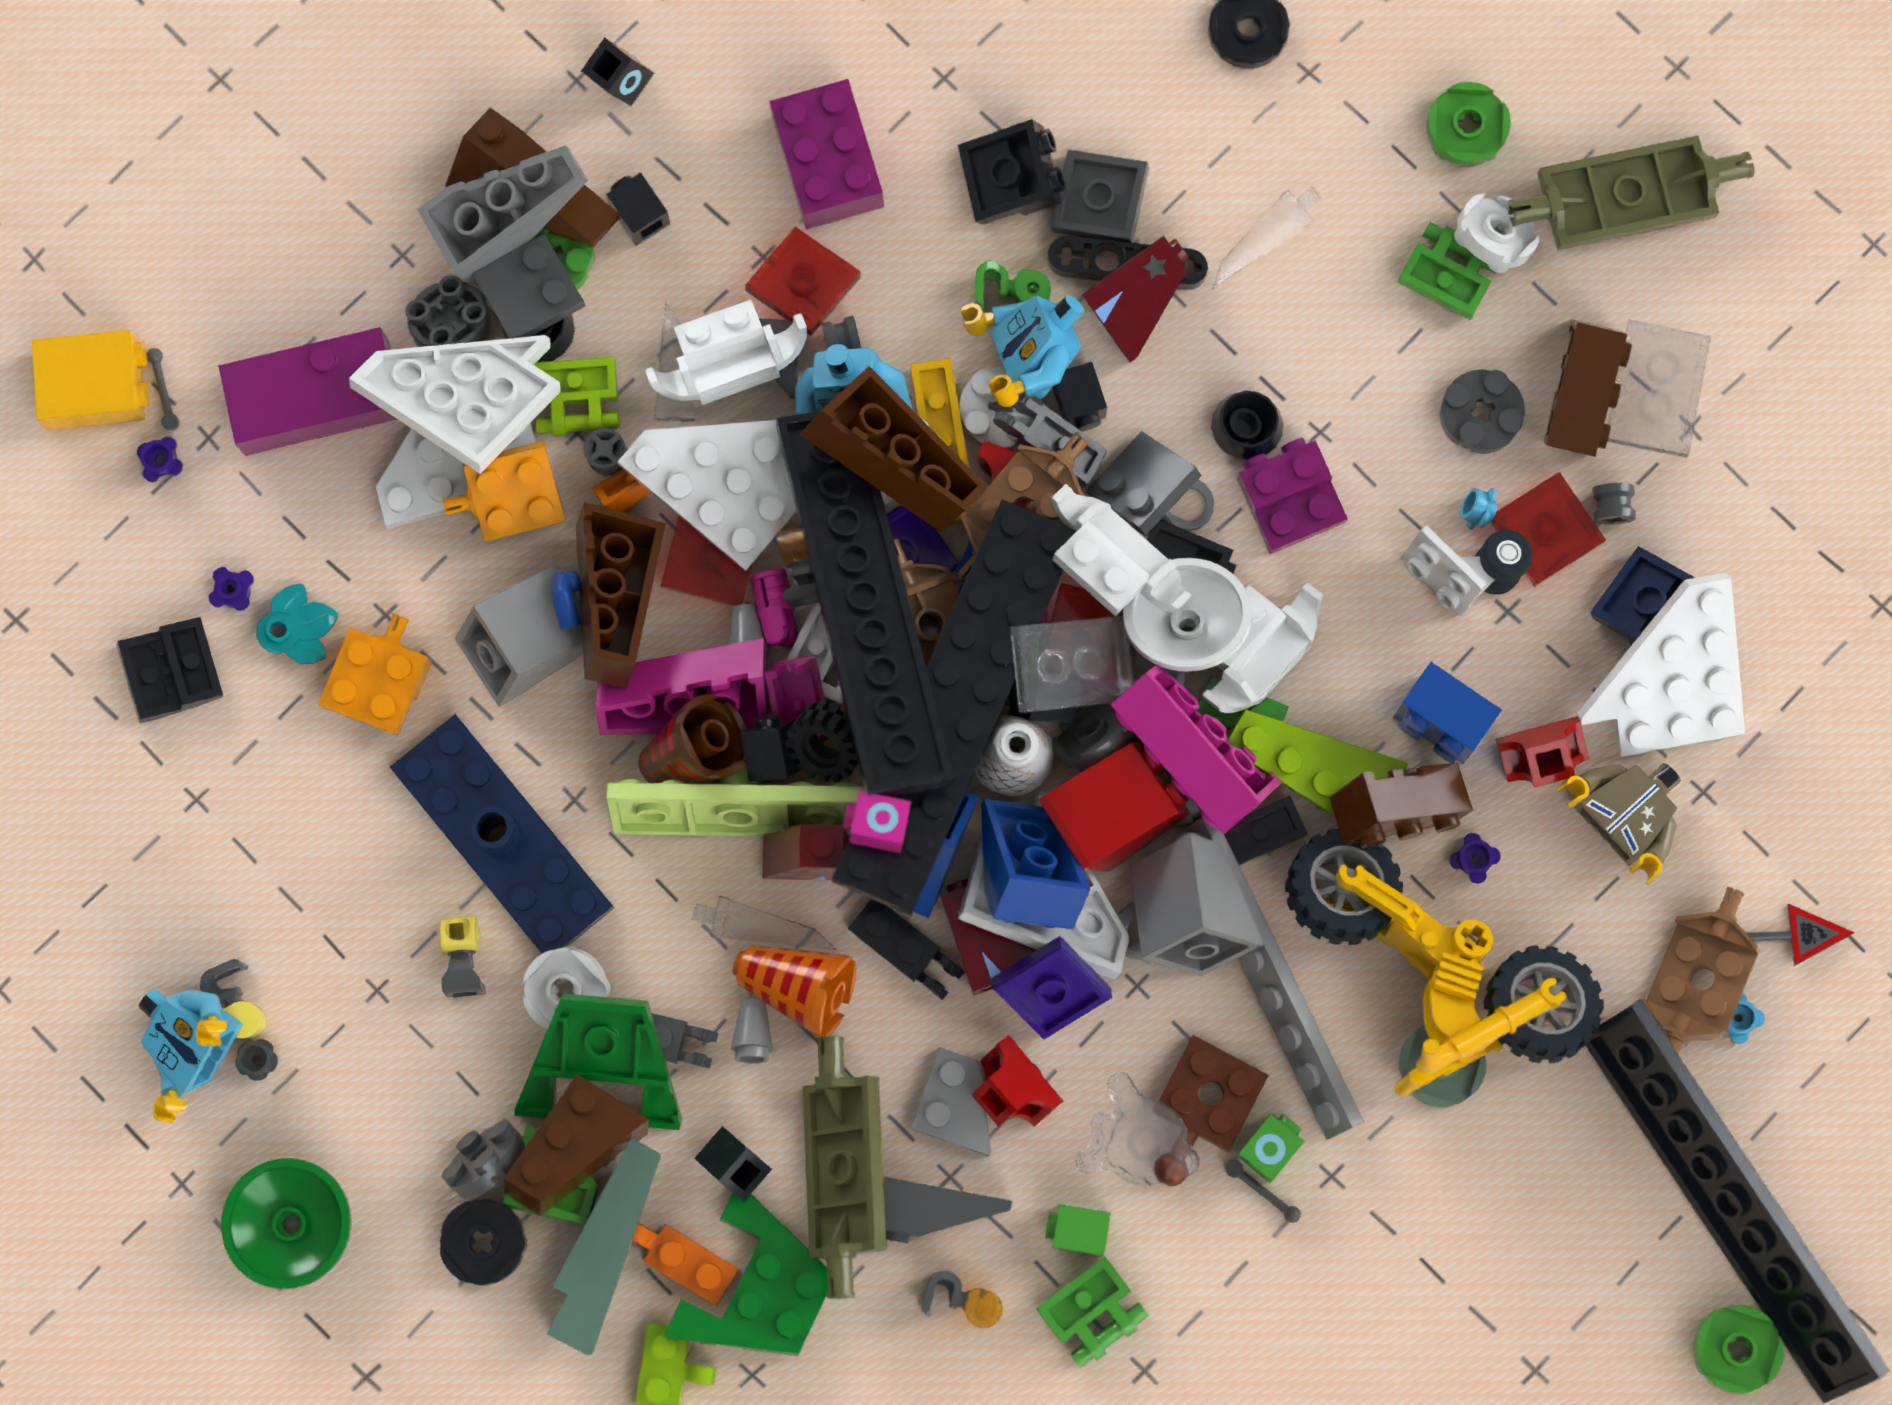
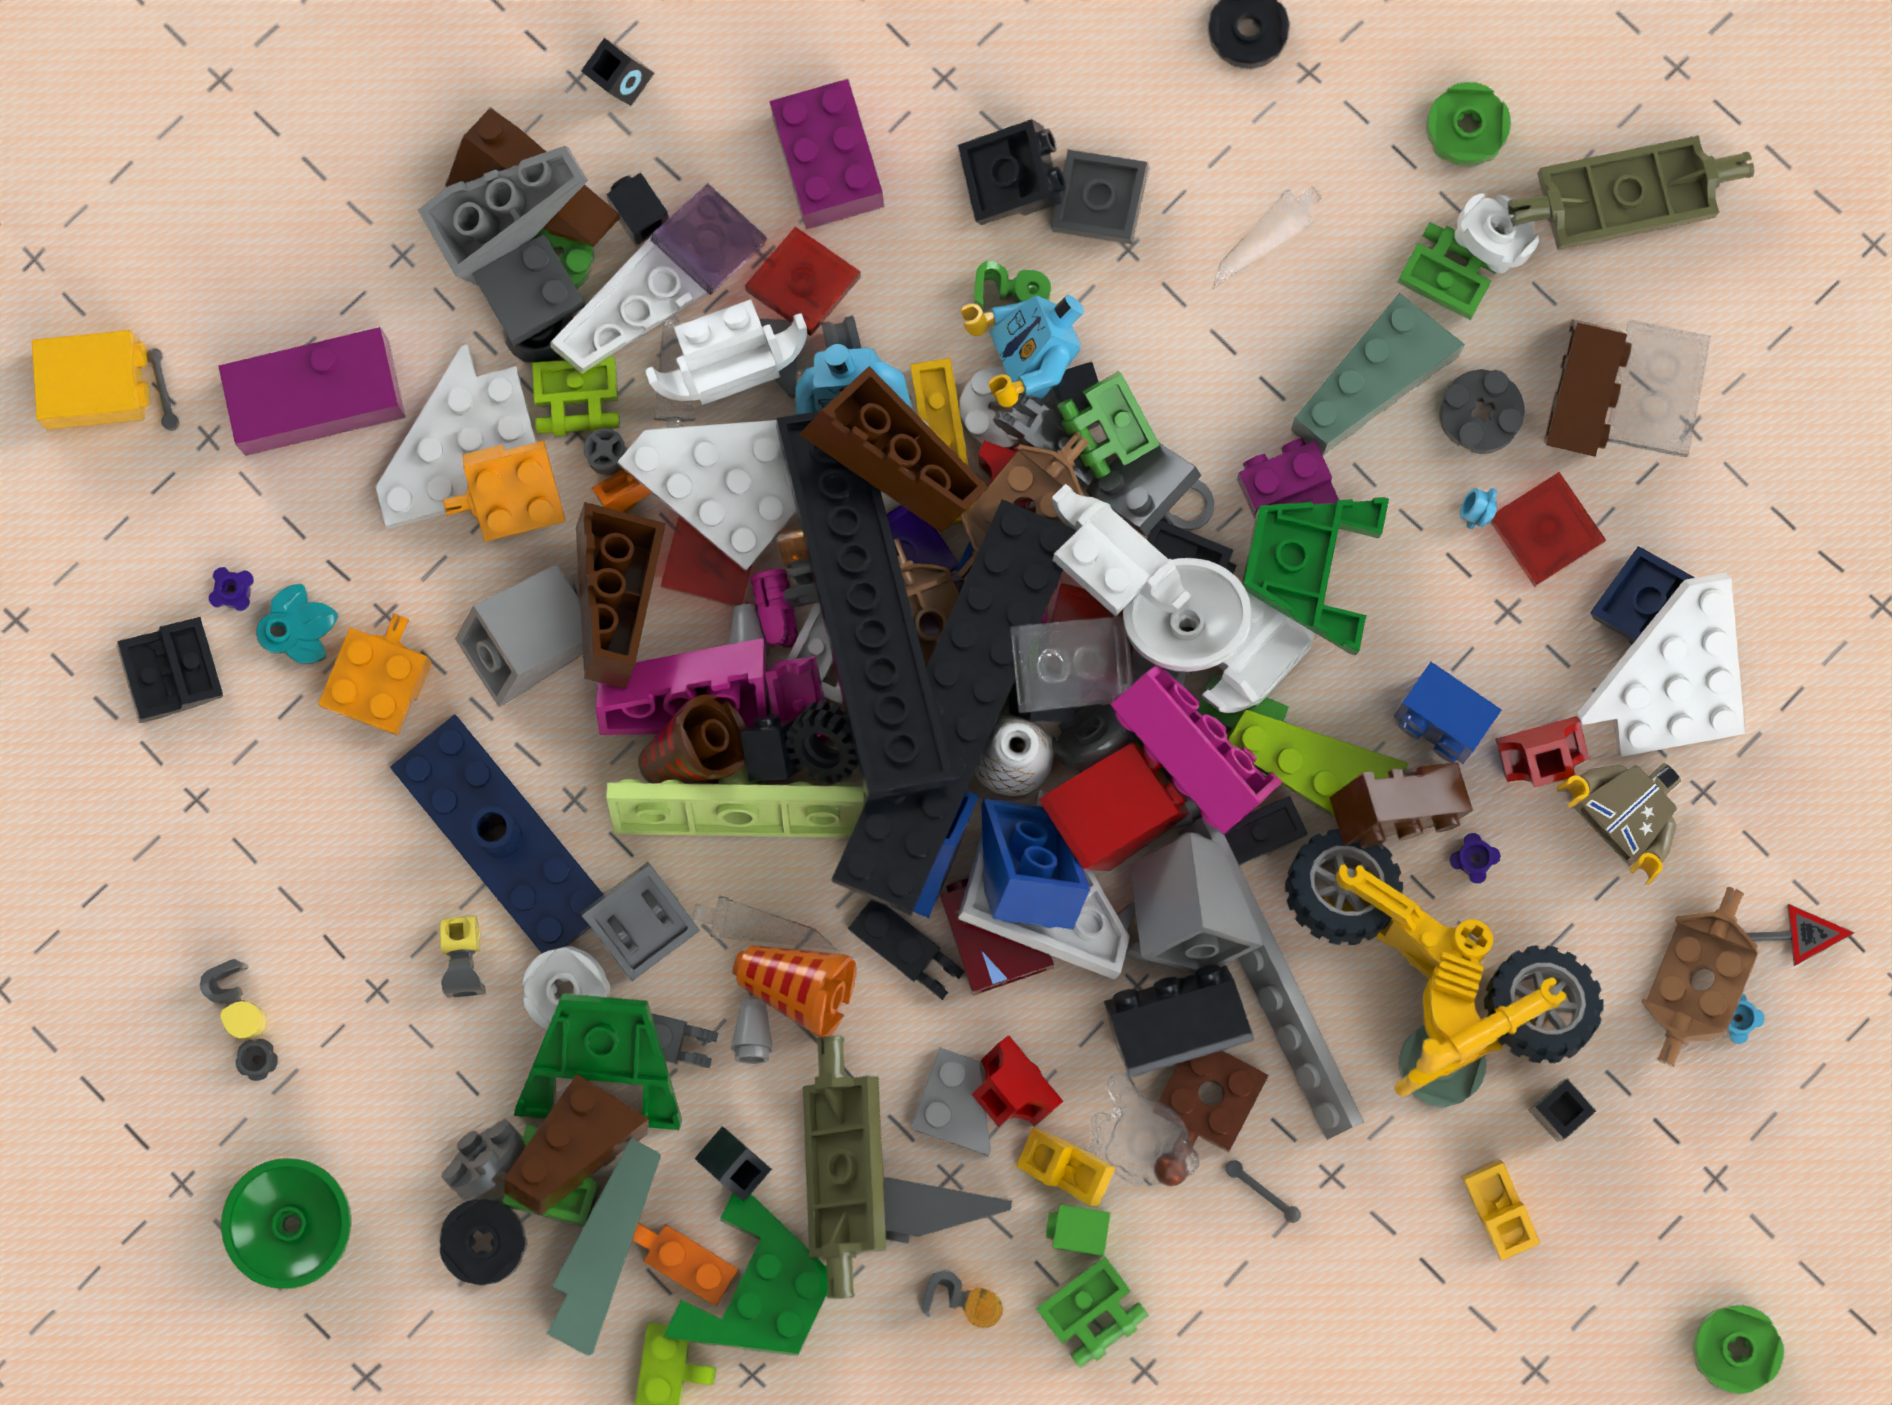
dark purple plate [137,436,183,482] -> none
medium azure torso [139,989,243,1123] -> none
white wing [349,335,560,474] -> none
dark grey tile [406,275,491,347] -> none
blue arm [551,570,581,630] -> none
dark red slope [762,824,848,880] -> none
dark pink brick [843,791,911,853] -> none
dark purple tile [991,936,1112,1040] -> none
black beam [1048,236,1208,290] -> none
dark red slope [1082,236,1189,363] -> none
black hat [1211,391,1284,460] -> none
bright green brick [1236,1114,1305,1183] -> none
white plate [1402,526,1533,616] -> none
black plate [1585,999,1890,1404] -> none
dark grey wheel [1592,483,1636,525] -> none
none -> white wing [550,227,722,374]
none -> dark grey plate [580,861,700,981]
none -> clear purple plate [650,183,768,296]
none -> yellow slope [1016,1128,1115,1206]
none -> bright green plate [1057,371,1160,479]
none -> black slope [1104,965,1254,1077]
none -> green wing [1242,497,1389,655]
none -> sand green wedge [1291,293,1465,455]
none -> yellow slope [1461,1160,1541,1261]
none -> black brick [1528,1079,1596,1142]

